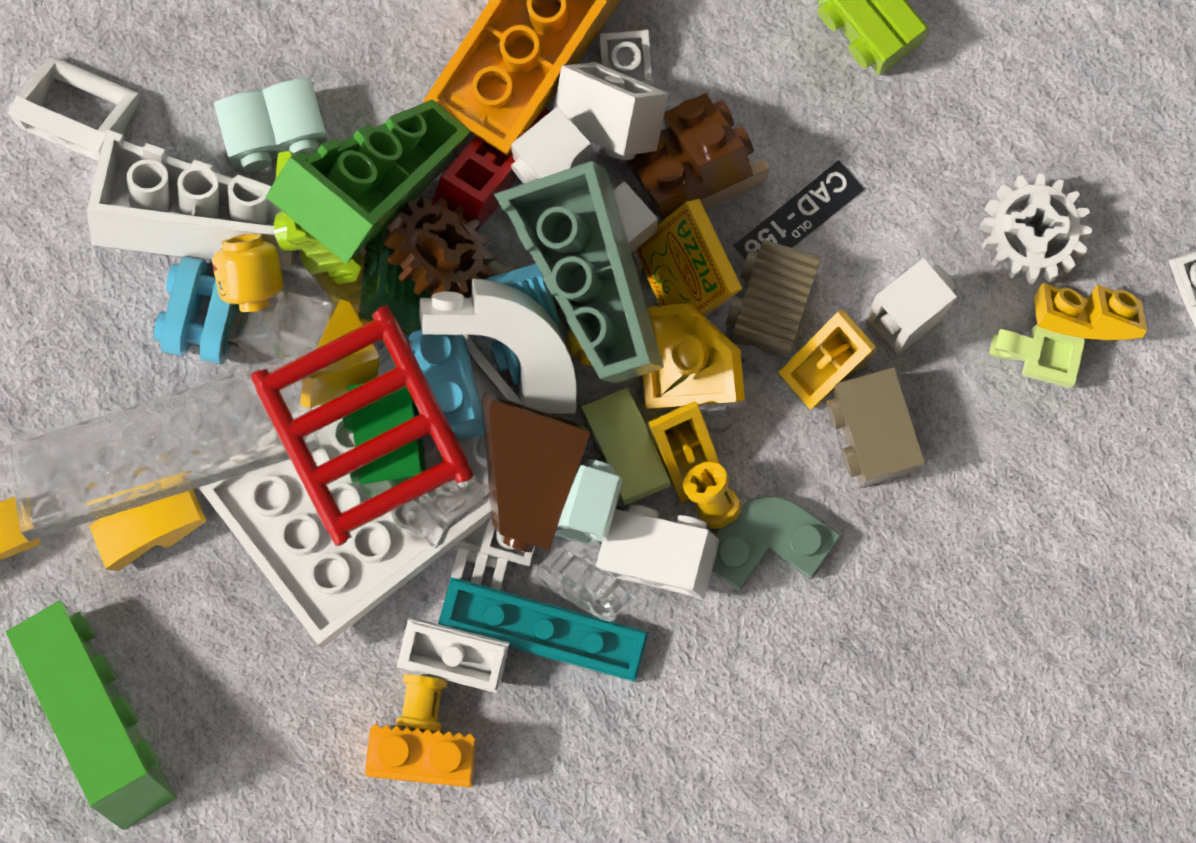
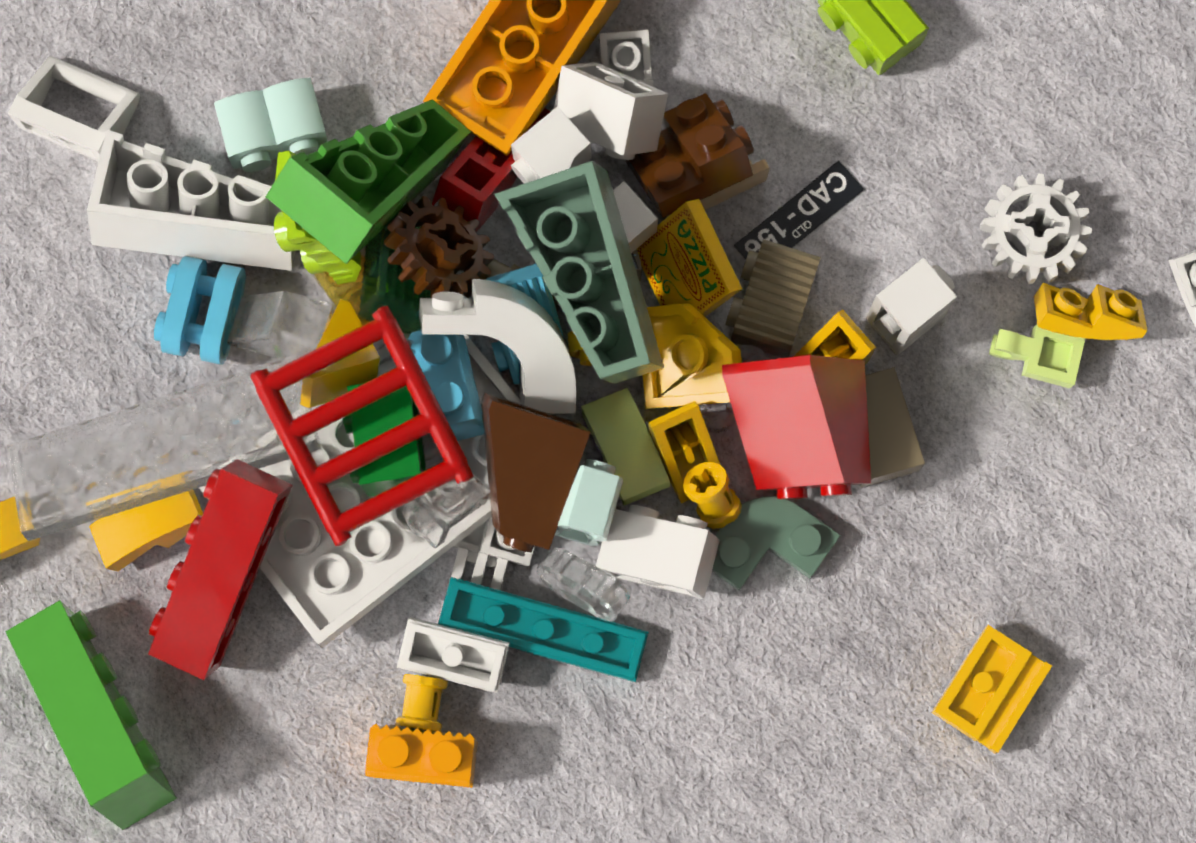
yellow head [212,234,284,312] -> none
none -> red brick [148,459,293,680]
none -> slope [722,355,871,500]
none -> yellow plate [931,625,1052,754]

